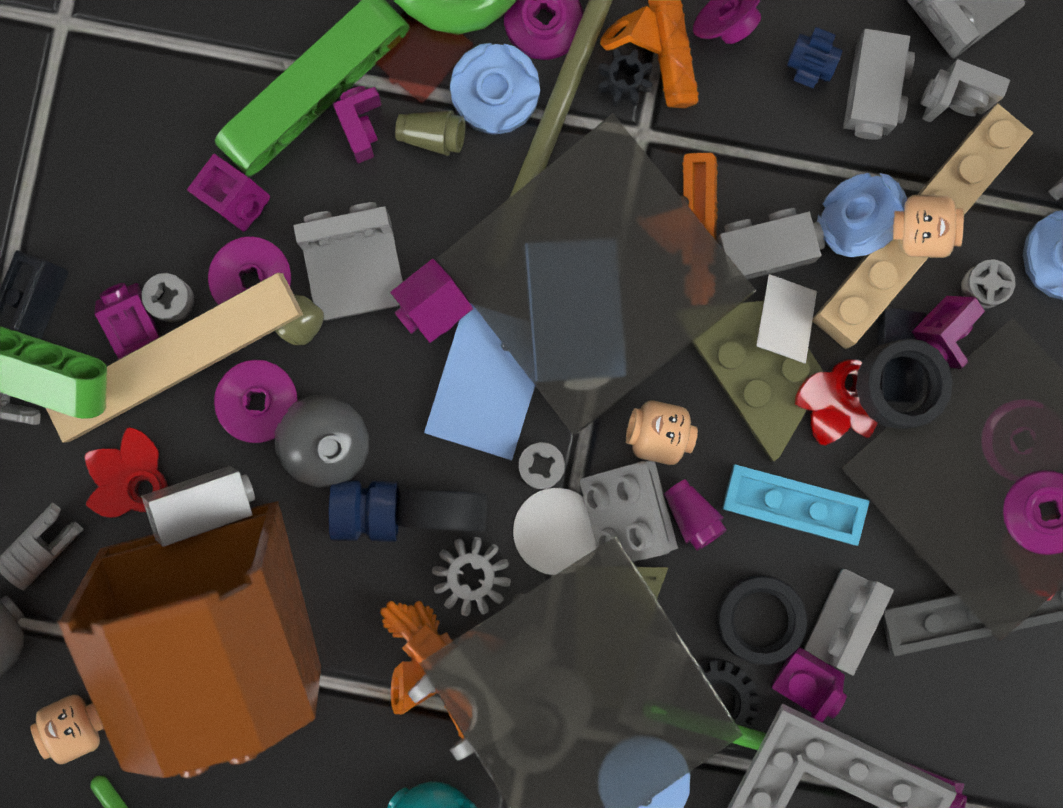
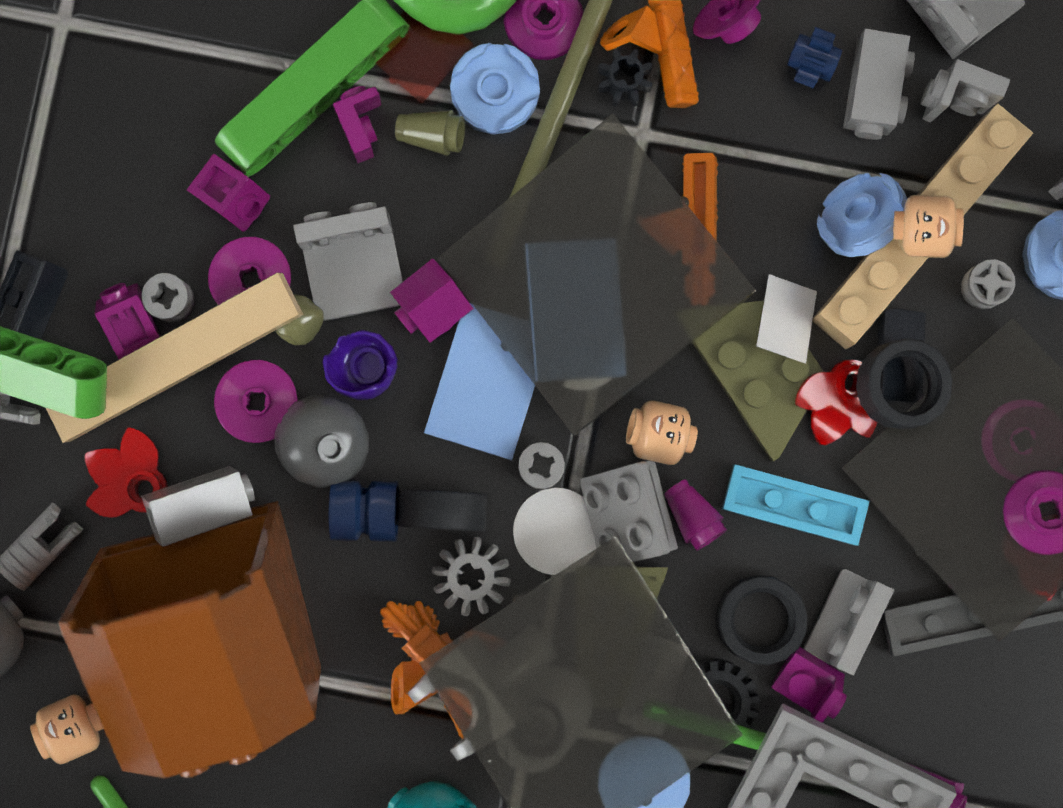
light grey brick [717,208,825,285] -> none
magenta bracket [912,296,985,369] -> none
none -> dark purple hair [323,330,398,400]

